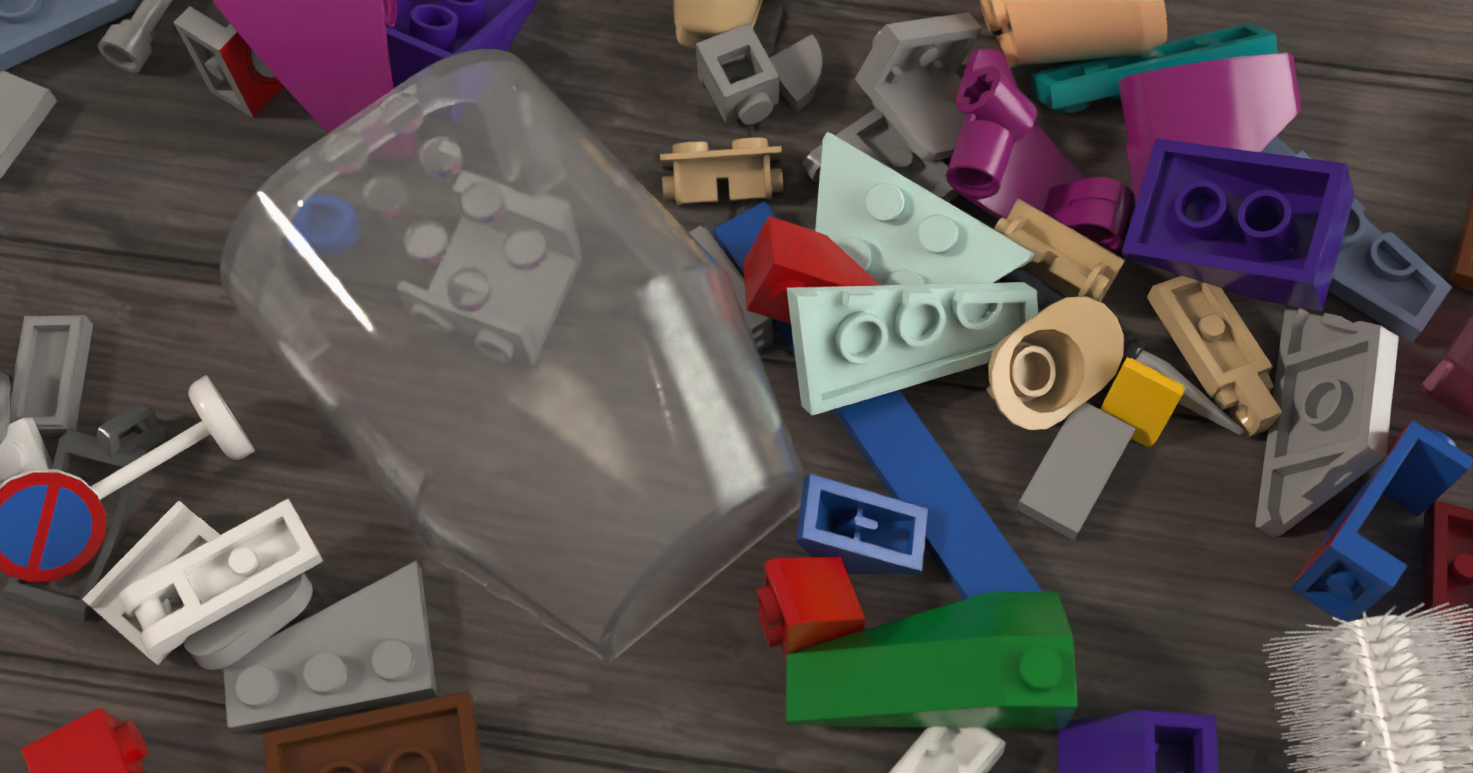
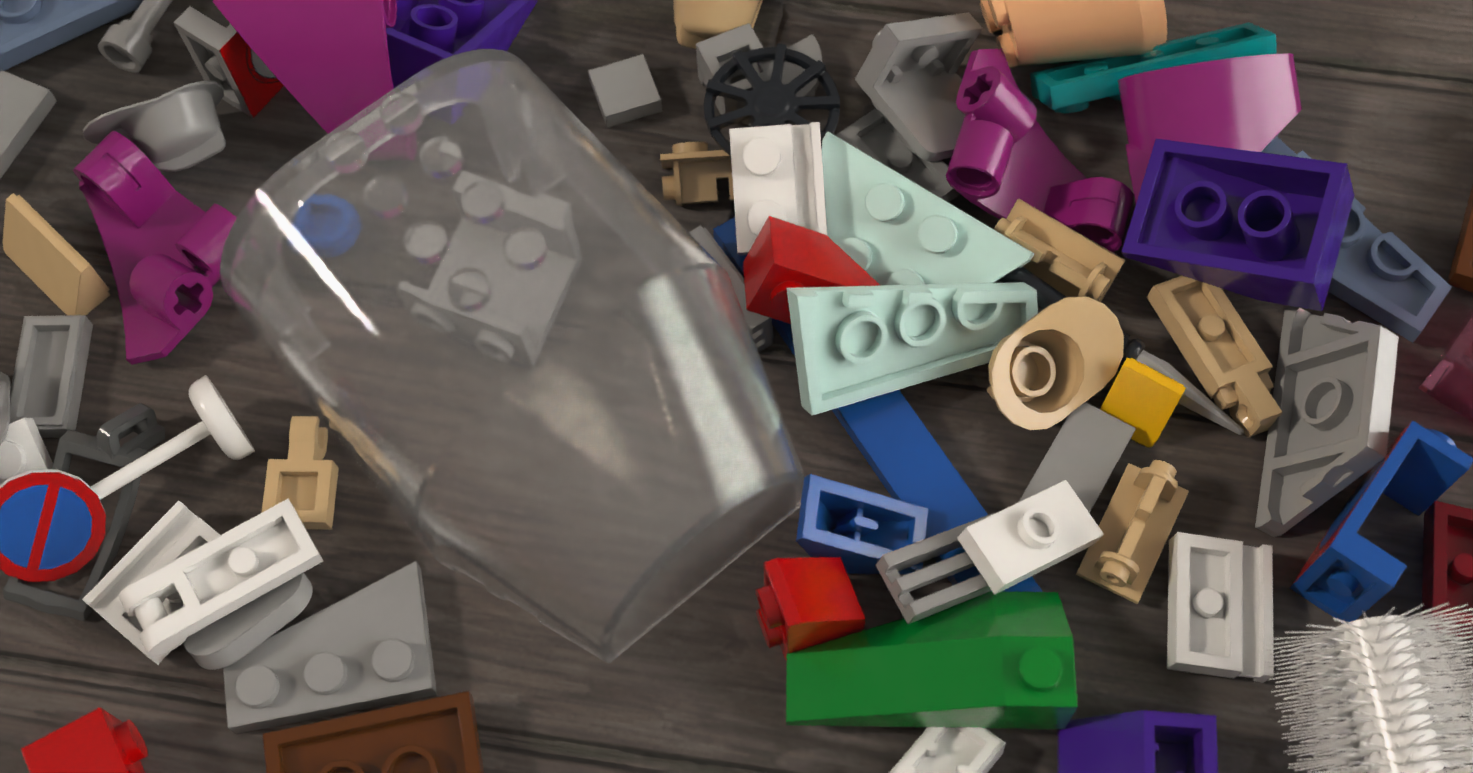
none -> tan slope [3,193,110,315]
none -> magenta panel [73,130,256,365]
none -> light grey piece [83,81,226,172]
none -> tan plate [261,416,339,530]
none -> light grey tile [588,54,662,128]
none -> black wheel [704,43,840,156]
none -> white plate [729,122,827,255]
none -> light grey tile [876,513,994,624]
none -> white plate [957,480,1104,595]
none -> tan hinge [1076,460,1189,604]
none -> white plate [1167,532,1274,683]

